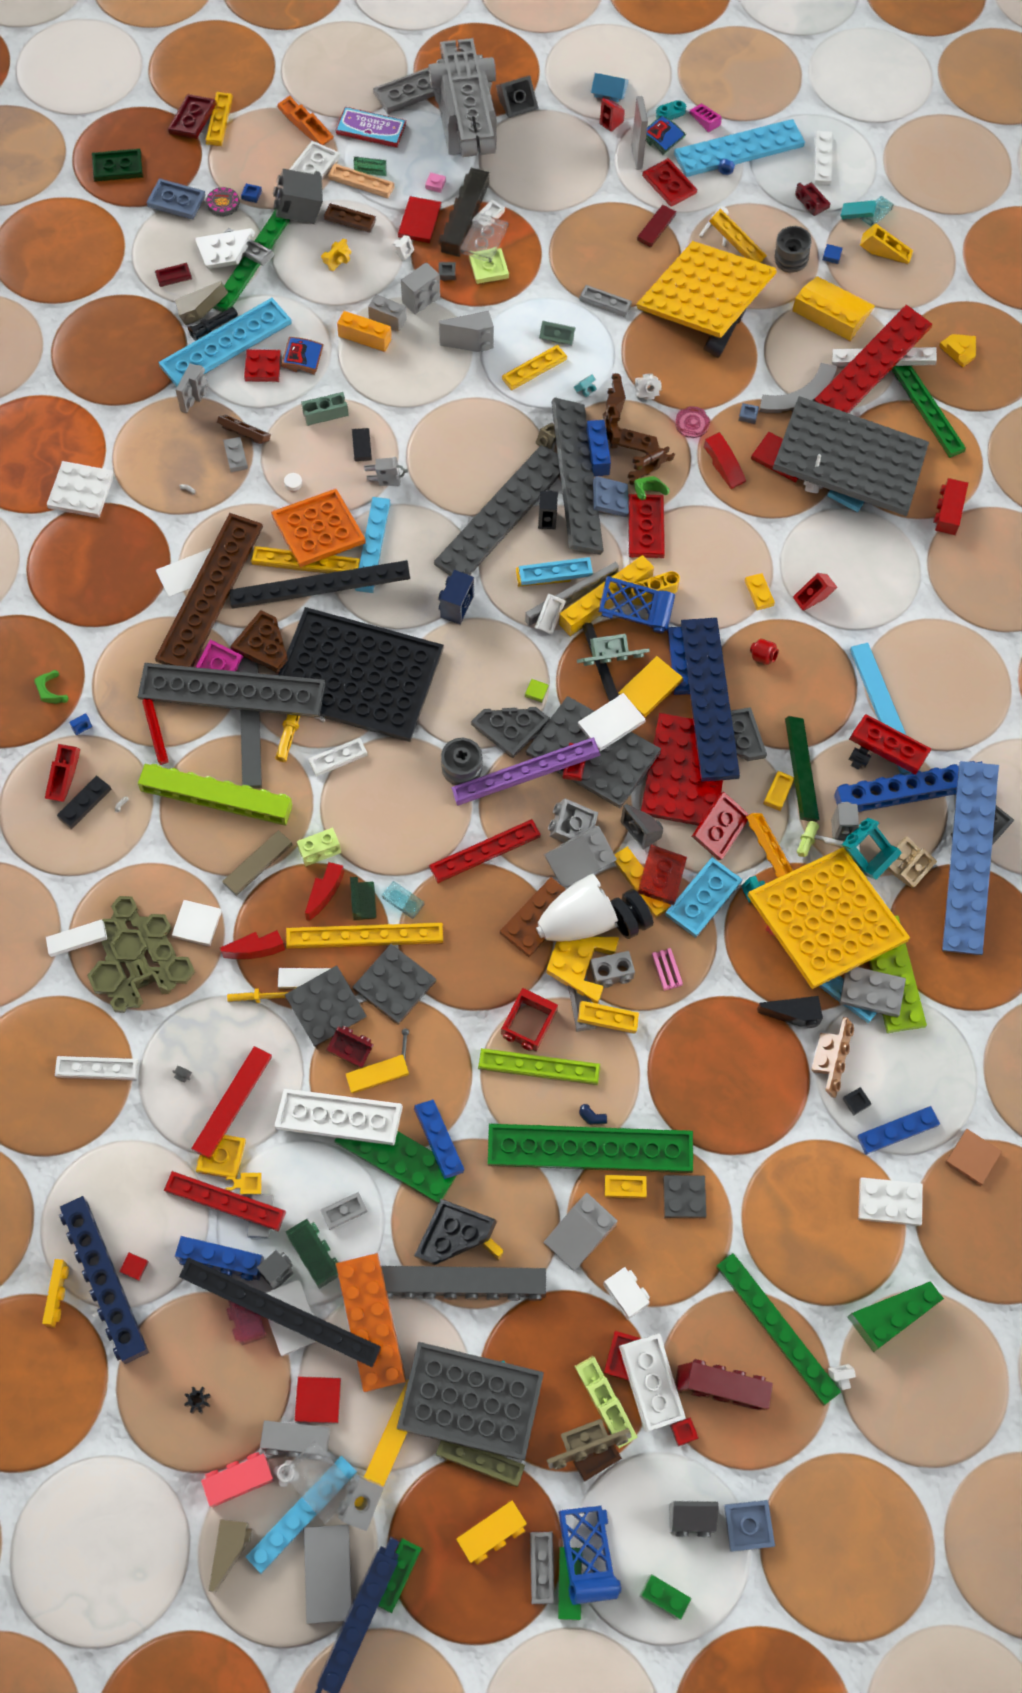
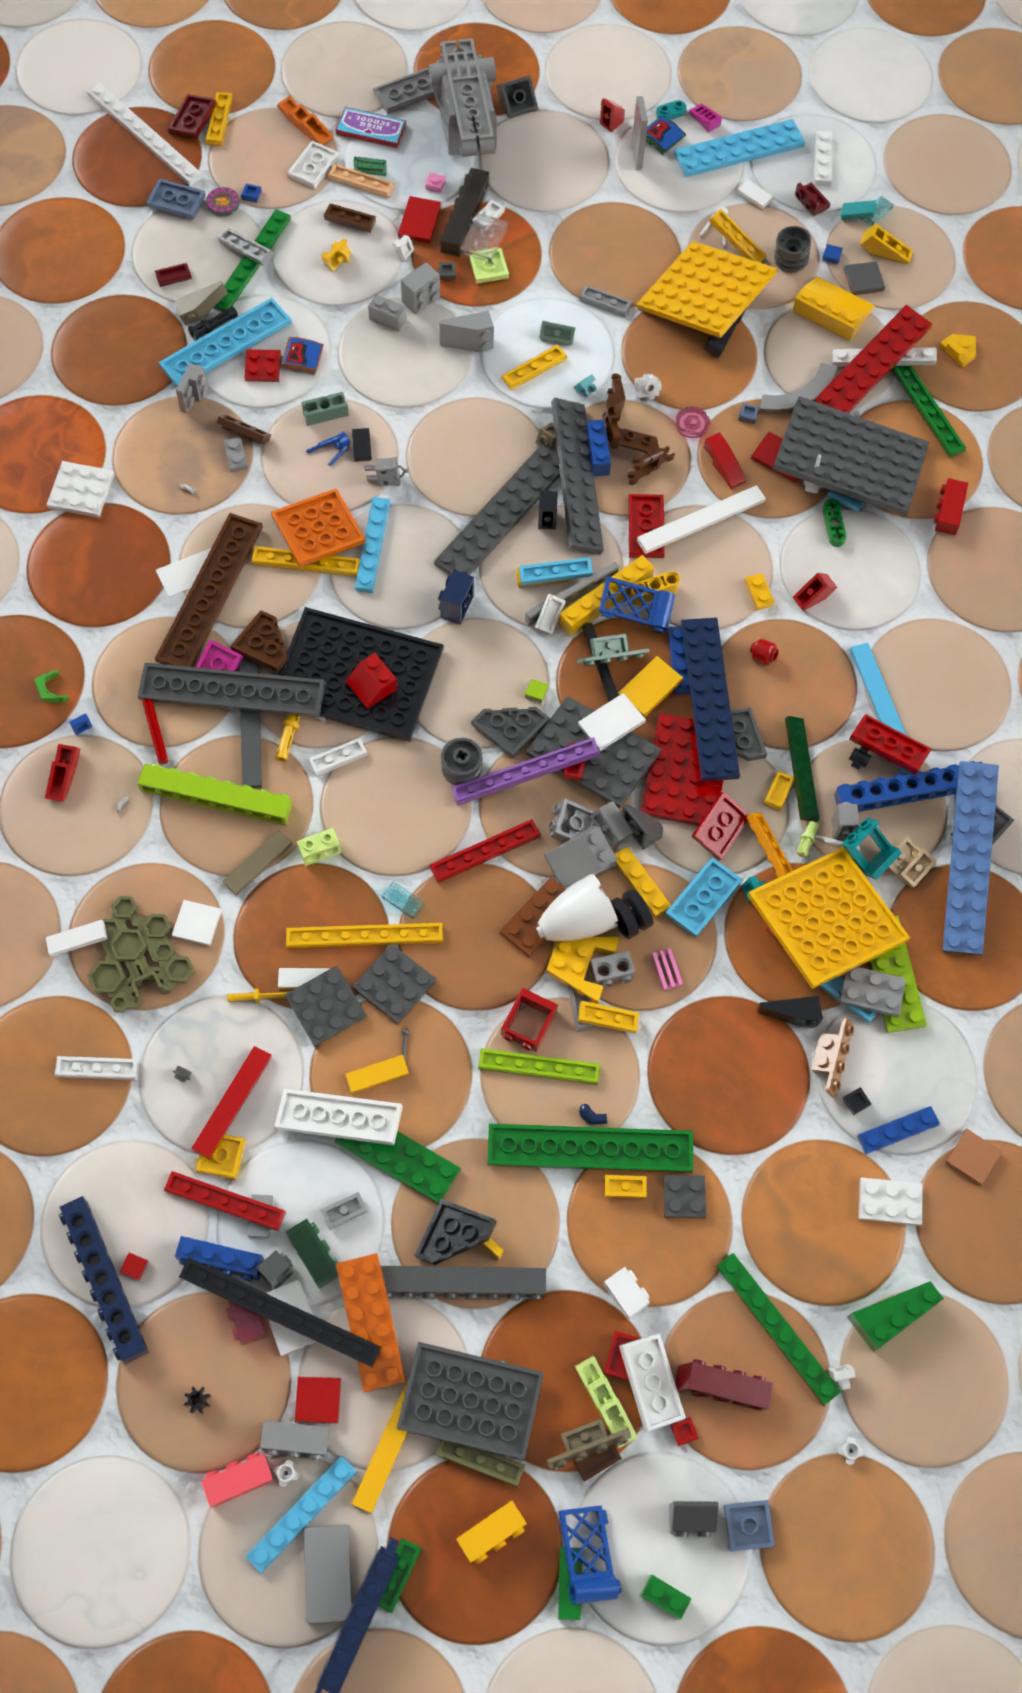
yellow plate [42,1259,69,1328] -> none
black plate [57,775,112,829] -> none
dark green tile [92,148,143,182] -> none
white wing [196,229,255,269] -> none
dark tan slope [209,1519,252,1592] -> none
red slope [220,930,285,959] -> none
yellow plate [225,1173,262,1195] -> none
black plate [229,560,411,609] -> none
dark grey container [273,168,323,224] -> none
clear tile [281,1441,349,1524] -> none
white tile [284,473,302,491] -> none
red slope [305,862,344,921] -> none
dark red bracket [326,1026,374,1068] -> none
light orange brick [337,311,392,352] -> none
light grey brick [338,1474,384,1531] -> none
clear green panel [350,877,377,920] -> none
blue plate [414,1099,464,1179] -> none
light grey tile [530,1532,554,1604] -> none
light grey slope [544,1193,618,1271] -> none
dark azure slope [591,73,629,102] -> none
sand blue plate [593,476,629,517] -> none
bright green helmet [634,476,670,500] -> none
dark red tile [637,204,677,247] -> none
clear red tile [637,845,687,906] -> none
red tile [642,158,697,207] -> none
blue tile [718,159,735,175] -> none
none -> white plate [87,83,203,186]
none -> blue plant [306,432,350,466]
none -> red slope [346,653,397,709]
none -> light grey hinge [590,801,634,847]
none -> white tile [636,485,766,554]
none -> white tile [737,180,773,210]
none -> green beam [822,499,846,547]
none -> white plate [837,1438,864,1465]
none -> dark grey tile [844,261,885,295]

